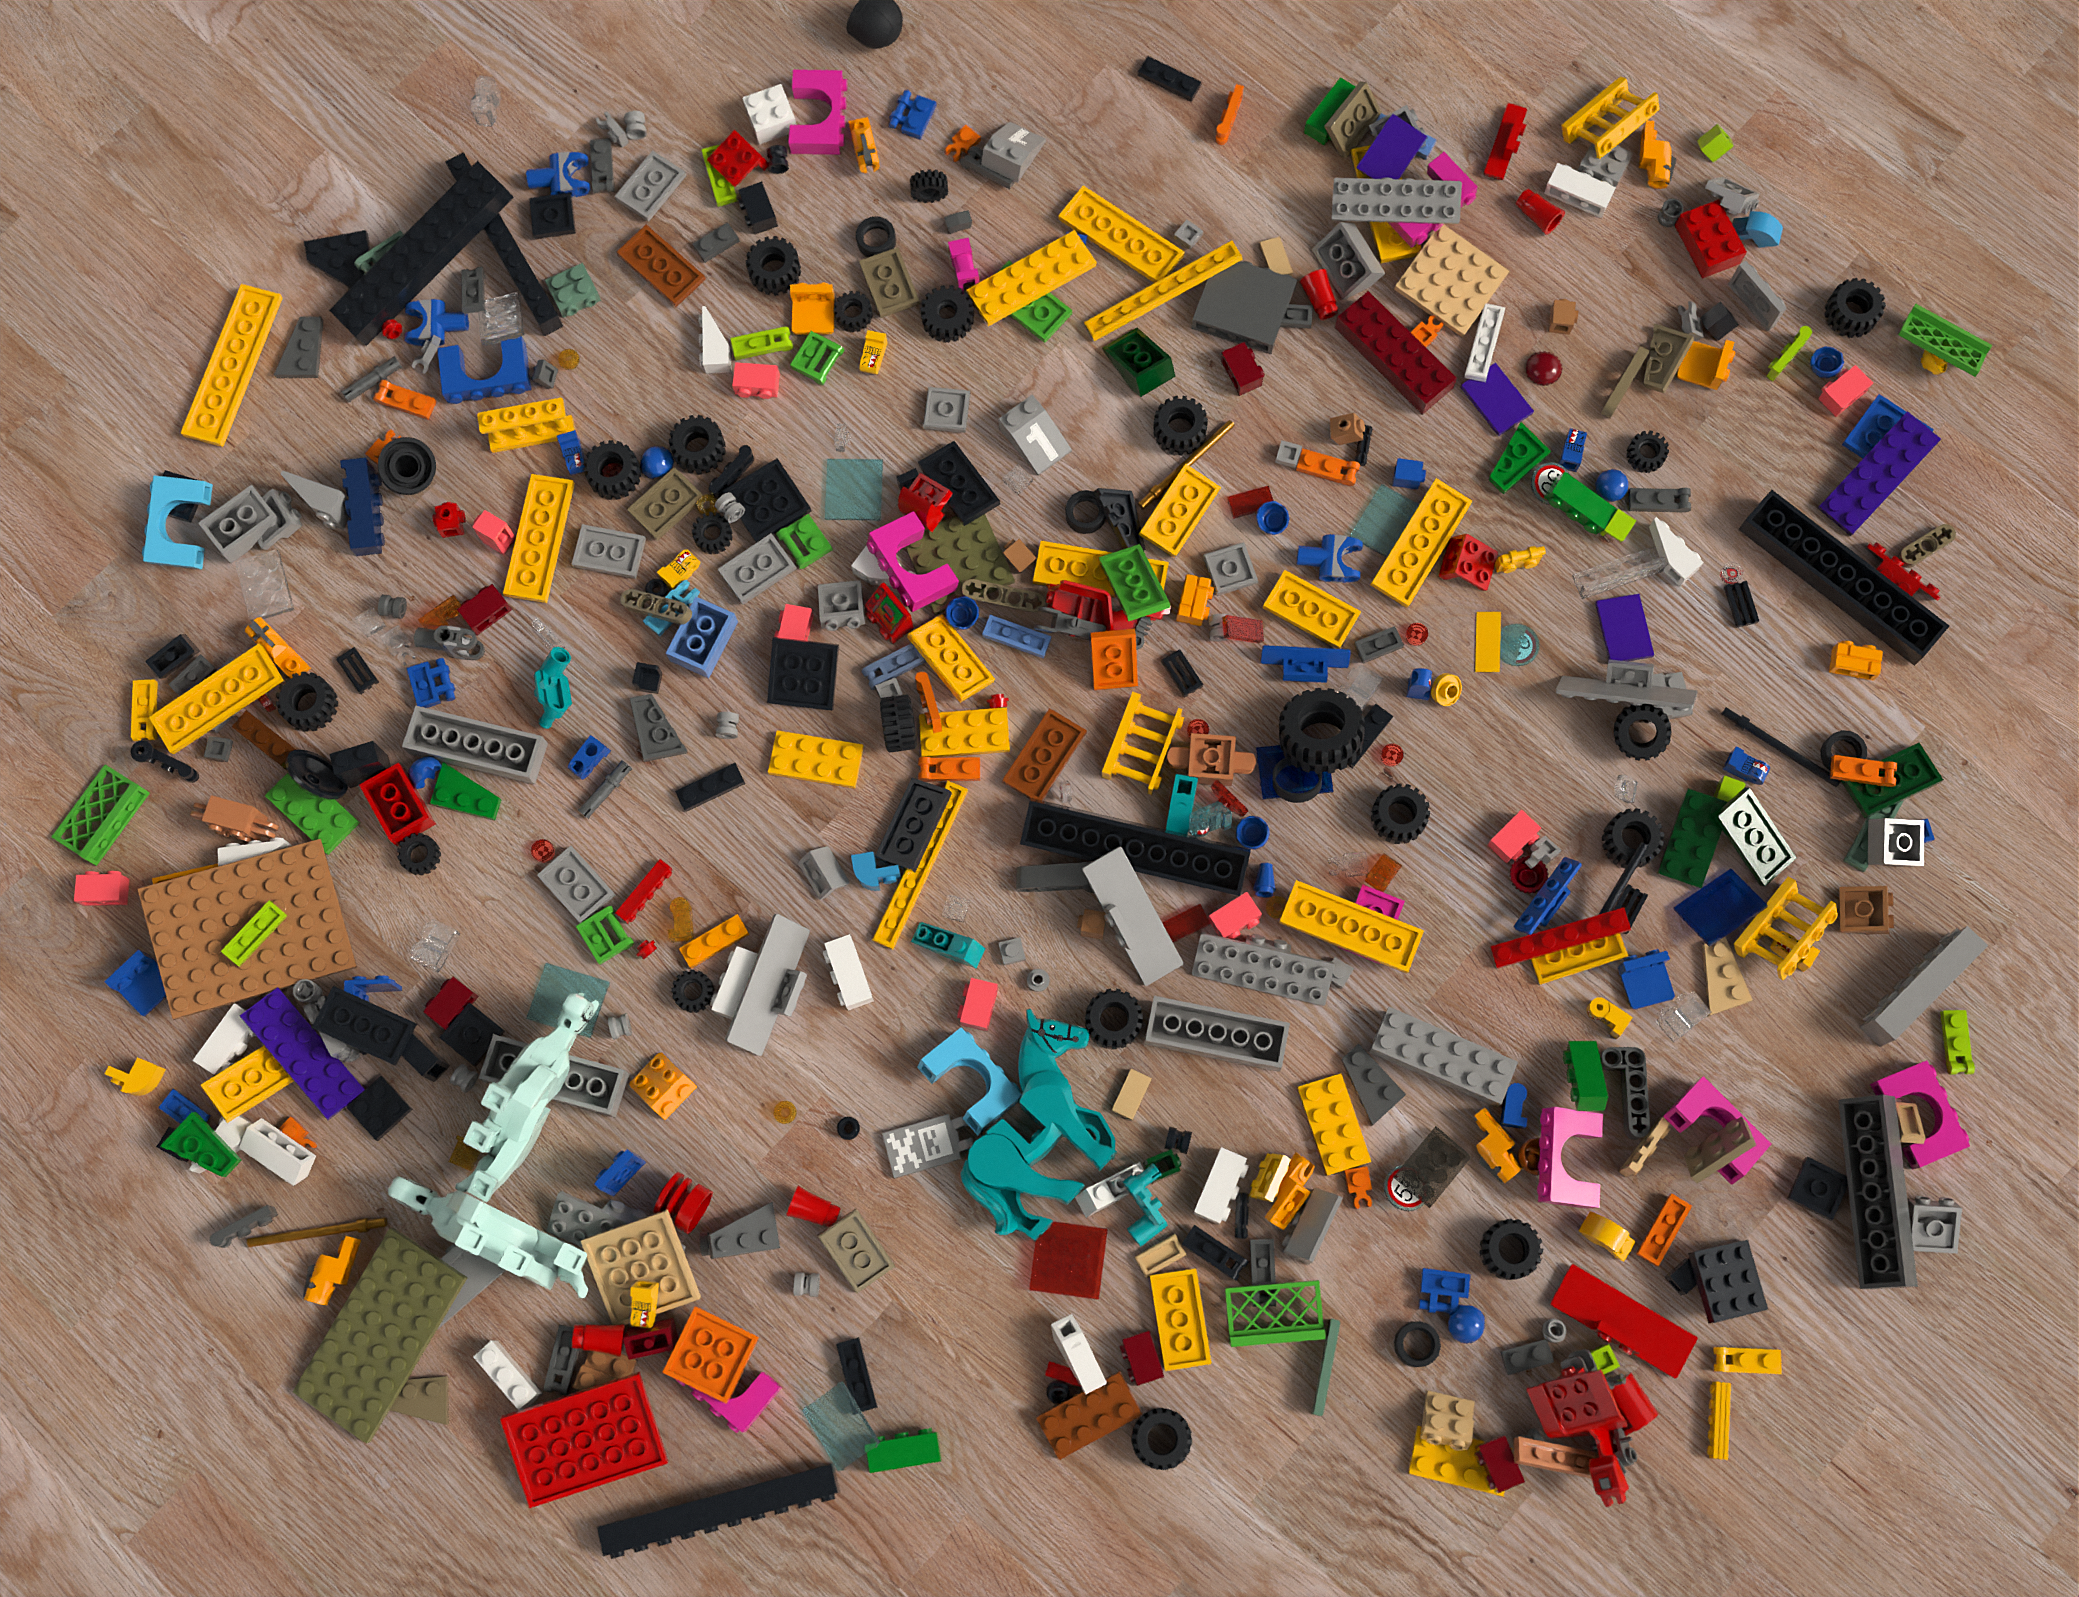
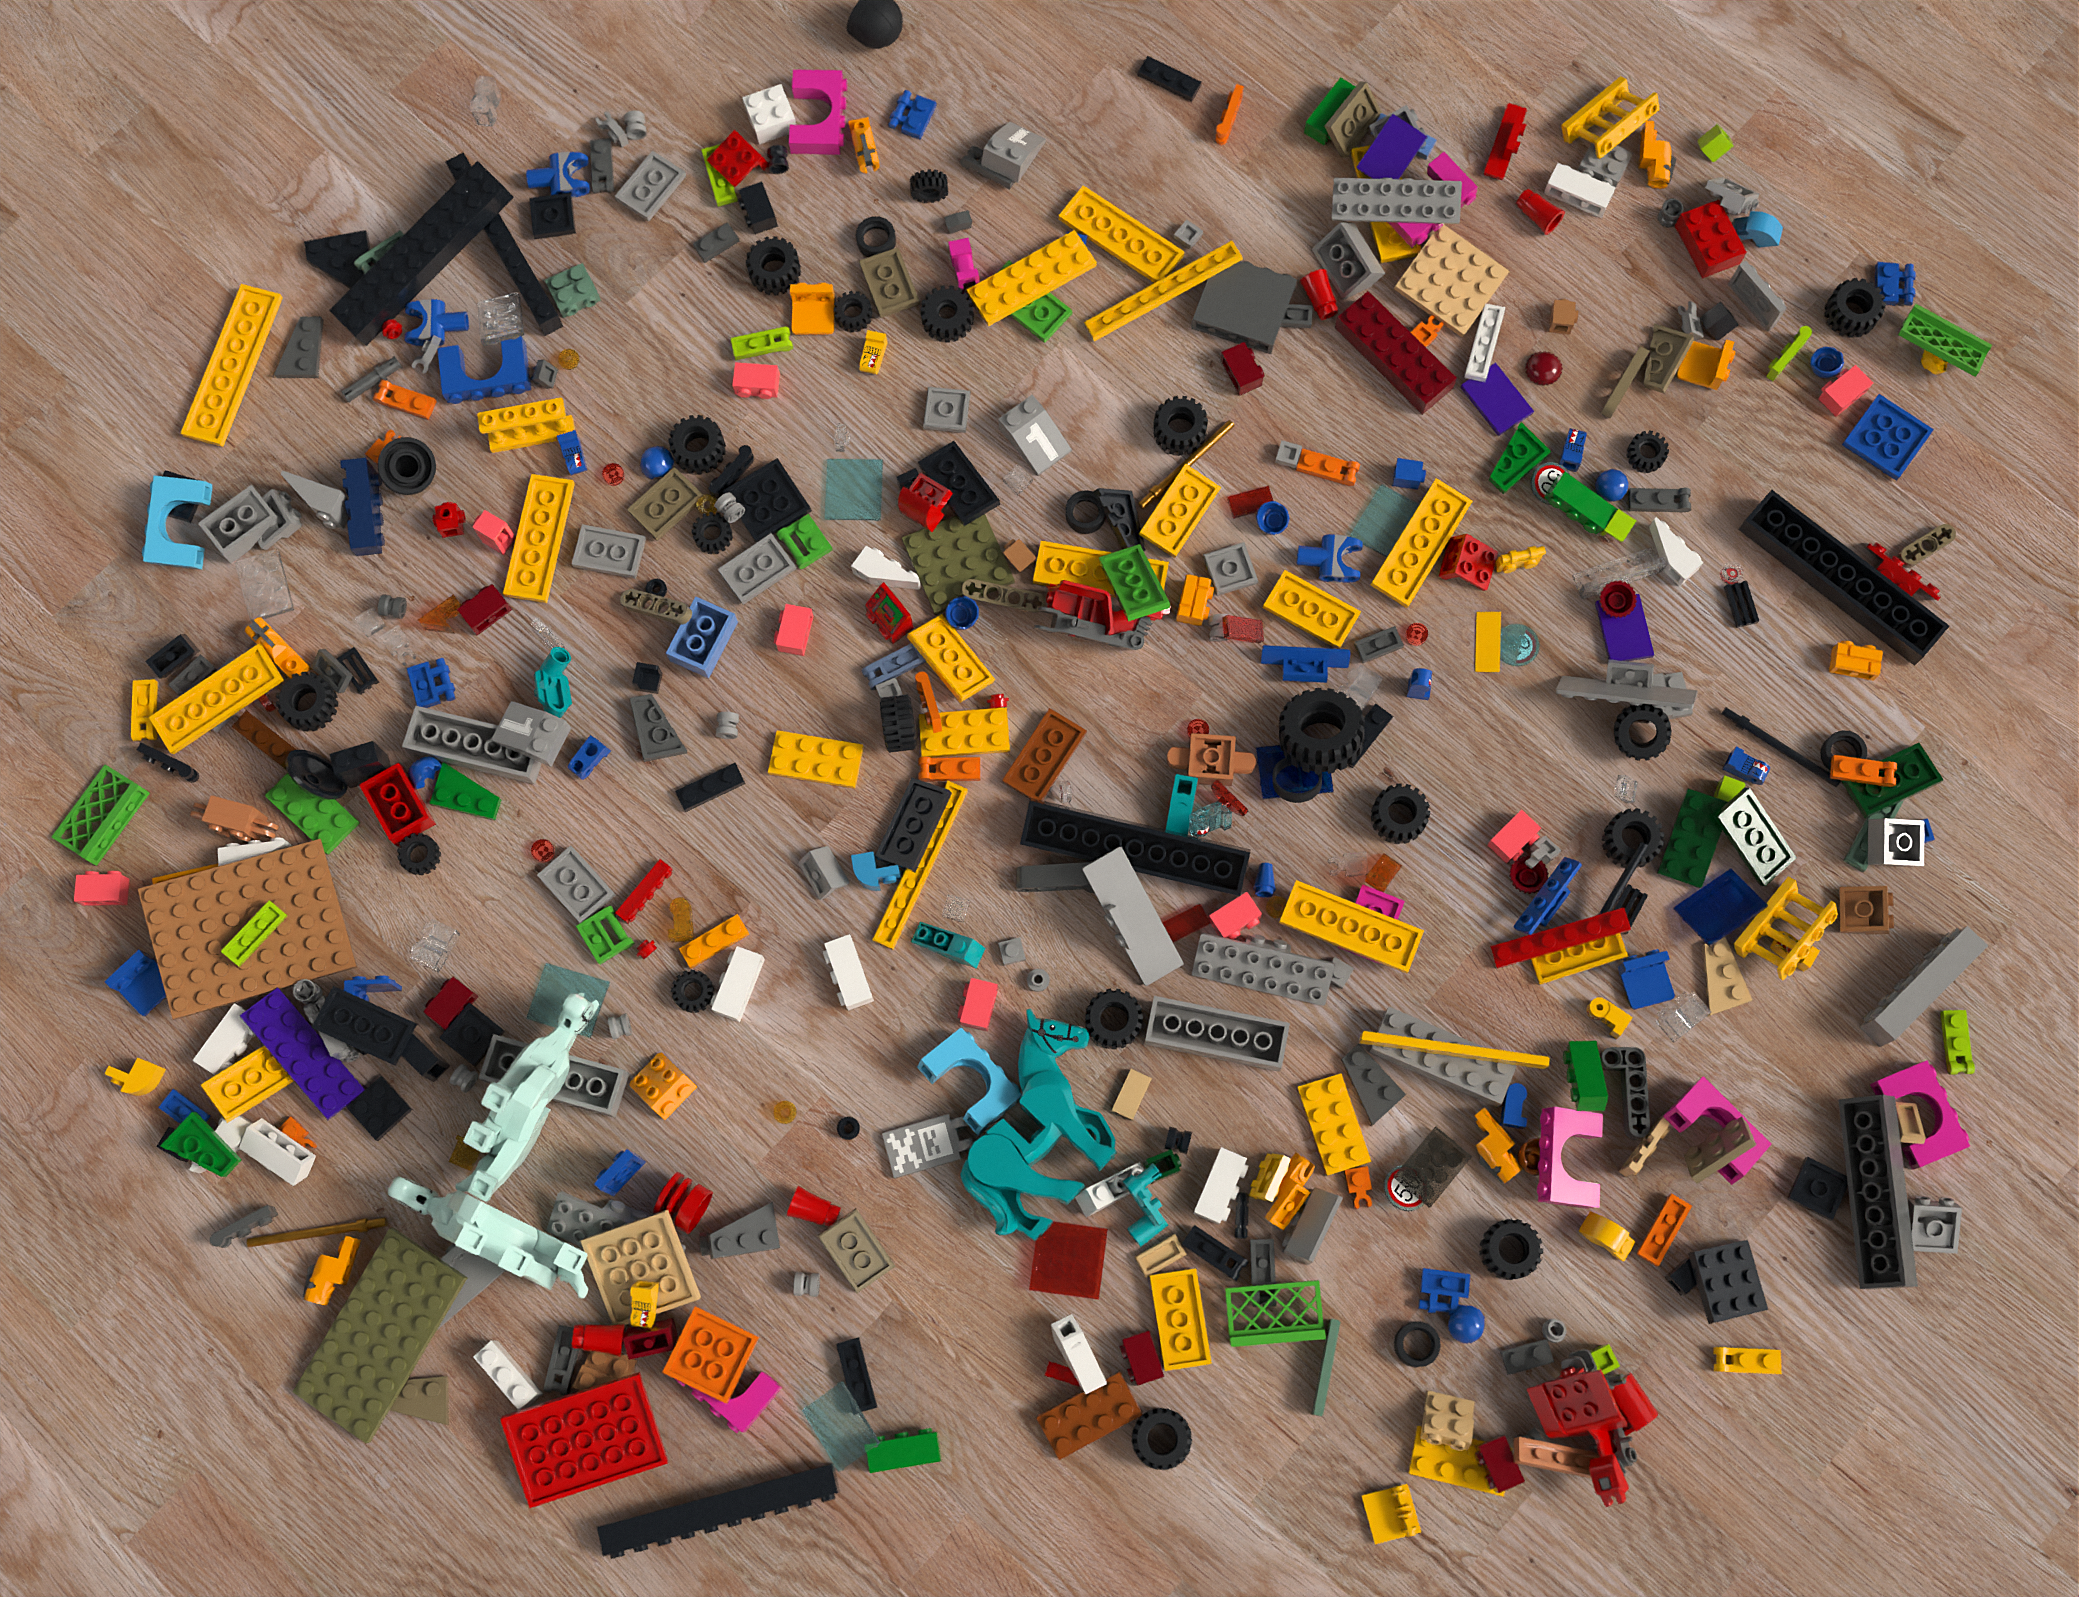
black plate [130,740,154,763] -> none
dark grey plate [204,736,233,762] -> none
dark grey connector [414,625,485,660] -> none
dark grey plate [461,266,485,314] -> none
dark grey pin [578,760,632,819] -> none
black tyre [583,440,641,500] -> none
dark orange plate [617,224,706,307] -> none
medium azure hinge [643,580,700,636] -> none
yellow leg [657,549,700,590] -> none
white slope [699,306,731,374] -> none
light grey bracket [725,914,810,1056] -> none
black plate [767,637,839,711] -> none
bright green plate [790,331,845,385] -> none
light grey plate [818,580,865,631] -> none
dark pink arch [866,511,959,612] -> none
orange plate [945,124,981,162] -> none
medium blue plate [982,615,1051,659] -> none
black plate [1046,1380,1070,1404] -> none
medium nougat brick [1077,909,1106,940] -> none
orange plate [1090,629,1138,690] -> none
dark green slope [1102,327,1176,397] -> none
yellow fence [1102,692,1185,795] -> none
black tile [1161,649,1203,698] -> none
blue hair [1236,816,1270,850] -> none
tan tile [1259,236,1293,276] -> none
medium nougat brick [1330,413,1365,445] -> none
black axle [1355,425,1373,467] -> none
clear red tile [1381,743,1404,767] -> none
yellow plate [1431,673,1462,706] -> none
red bracket [1550,1264,1698,1379] -> none
yellow piece [1707,1381,1731,1460] -> none
dark purple plate [1818,411,1941,536] -> none
none -> dark grey plate [310,649,353,693]
none -> light grey slope [491,701,571,767]
none -> yellow tile [1359,1031,1550,1069]
none -> yellow hinge [1362,1484,1421,1544]
none -> dark red hat [1599,580,1637,618]
none -> blue plate [1875,262,1916,306]

